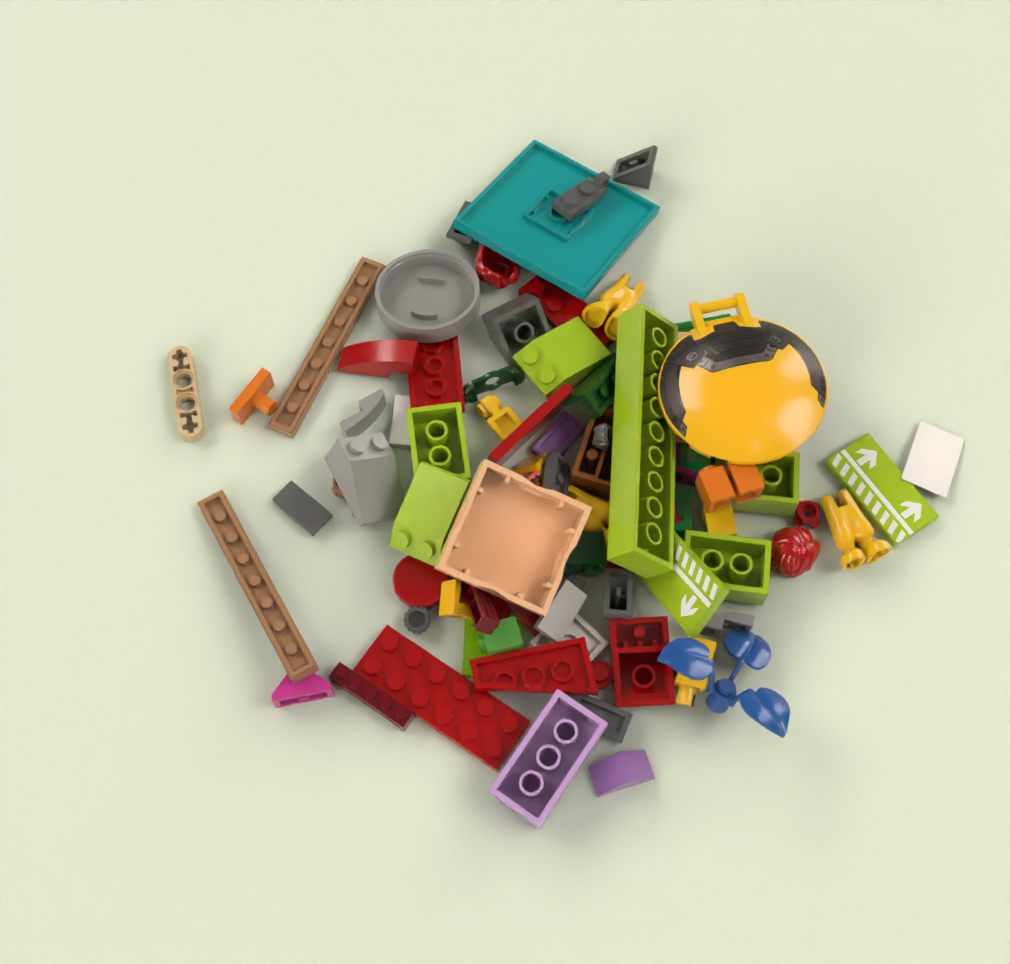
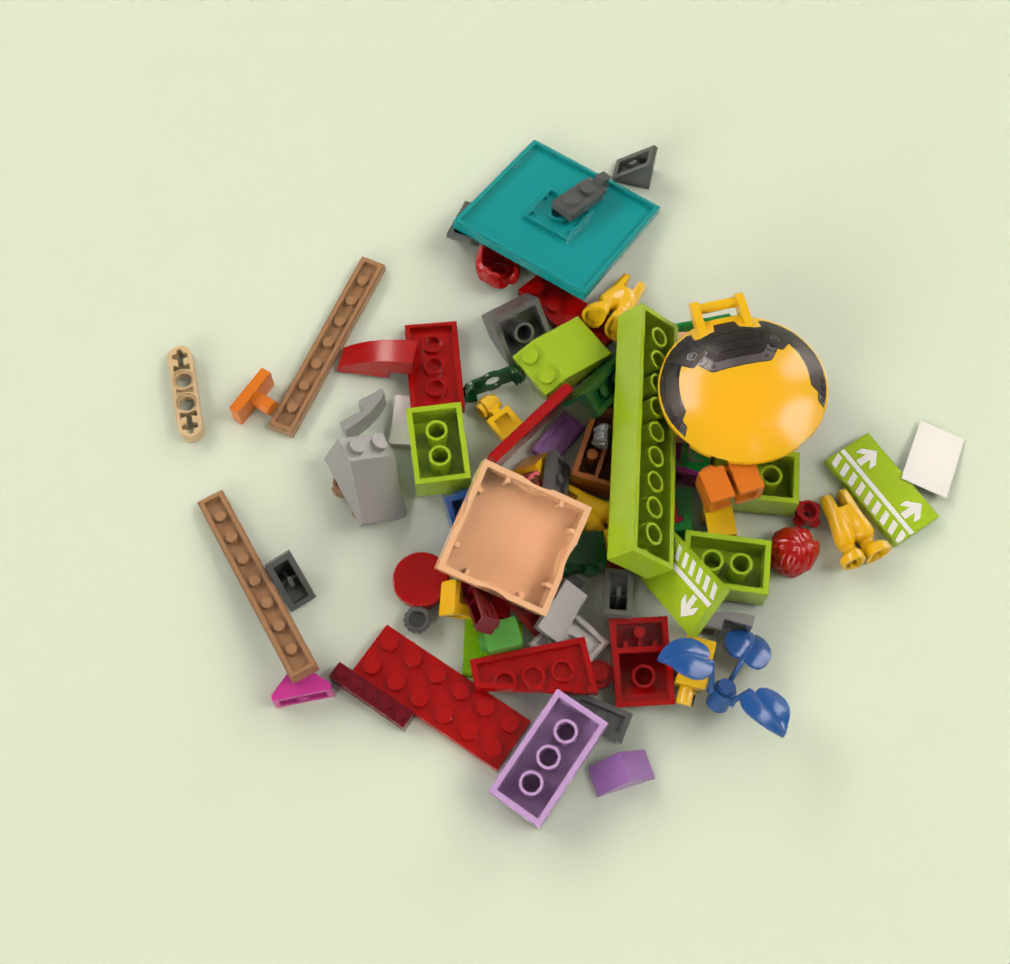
dark grey tile [272,480,332,536] -> none
light grey brick [375,249,481,343] -> none
lime slope [389,461,472,567] -> none
none -> dark grey slope [264,550,316,612]

